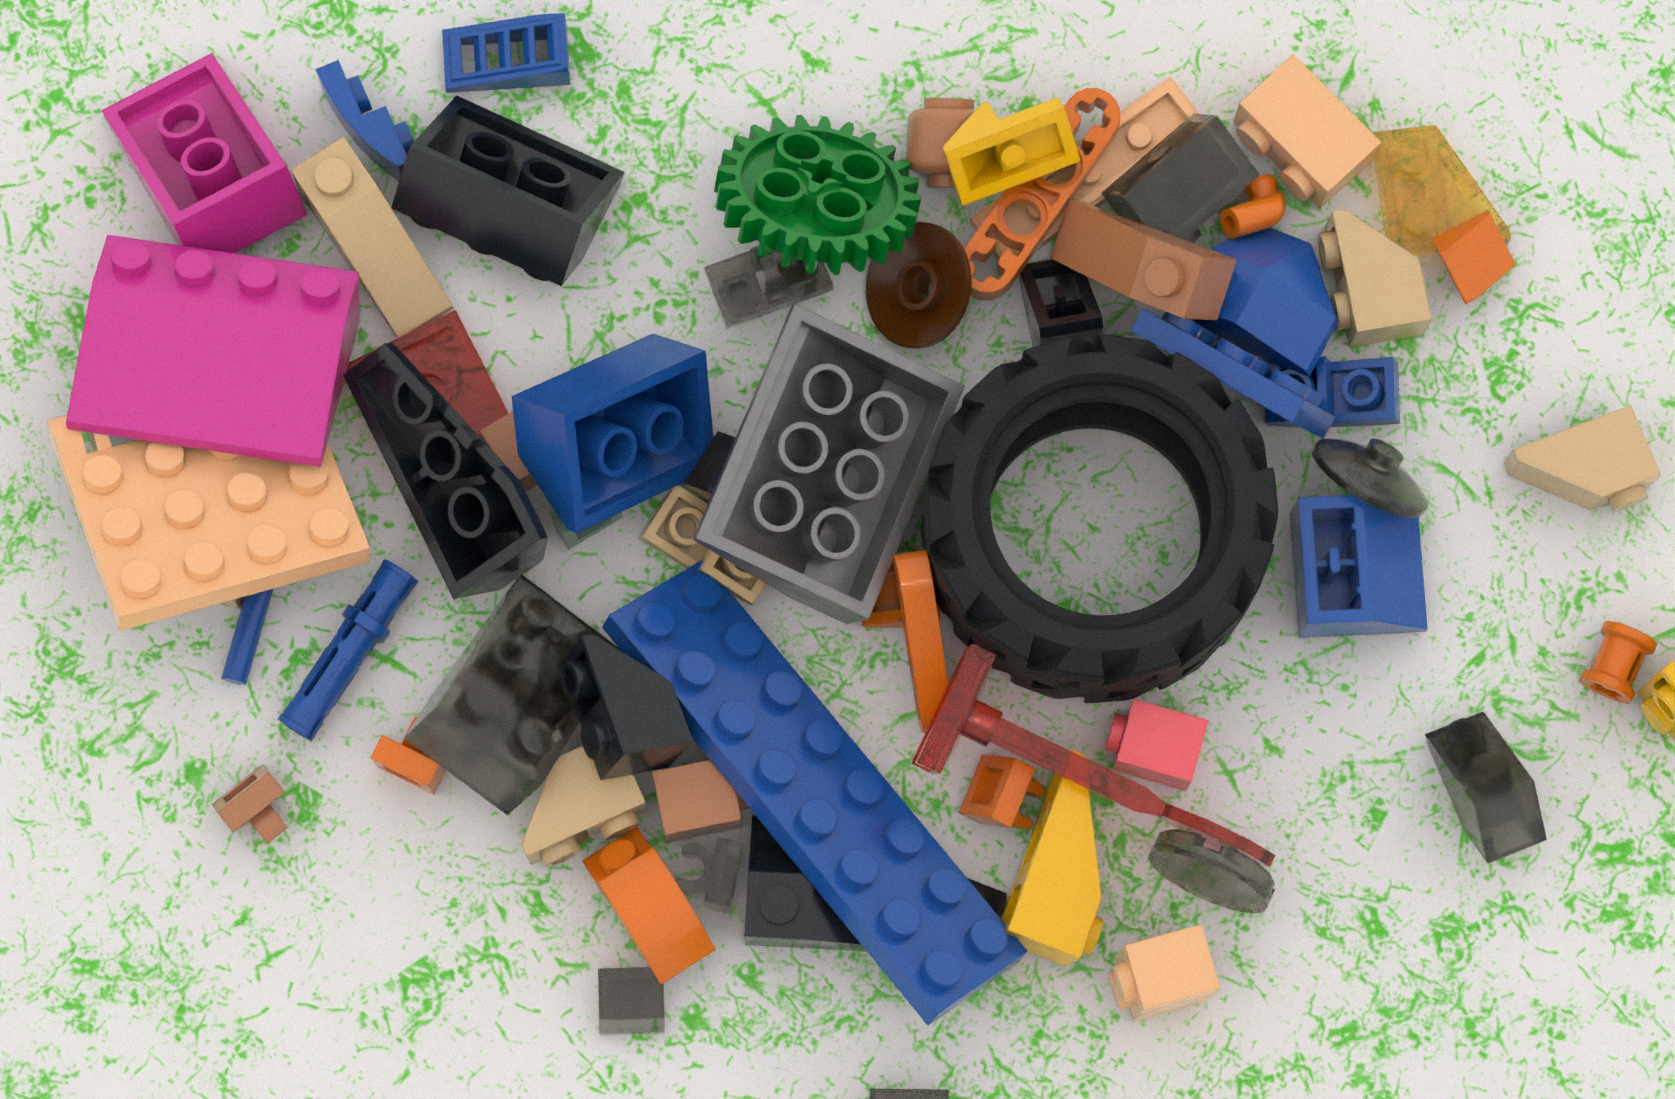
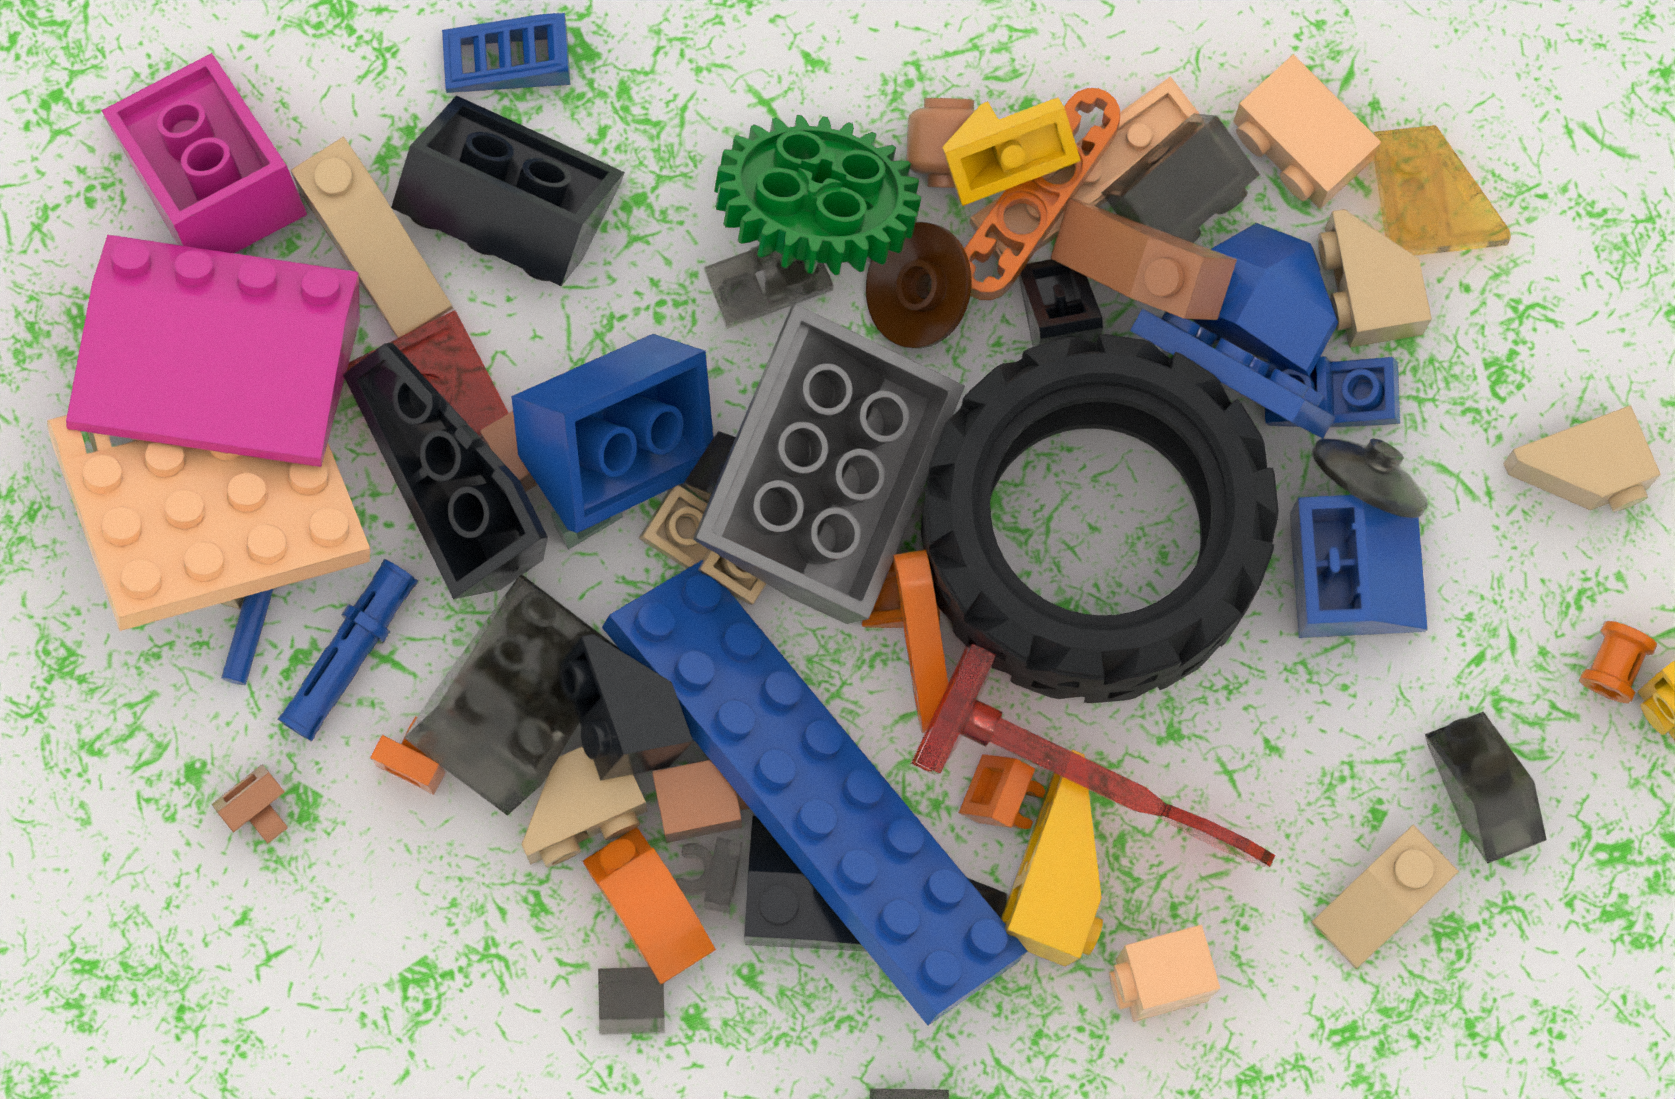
blue slope [315,60,414,181] -> none
coral brick [1105,699,1208,791] -> none
clear smoke tile [1148,829,1275,914] -> none
orange arm [1220,174,1286,239] -> none
orange slope [1432,210,1516,304] -> none
none -> tan slope [1311,824,1459,969]

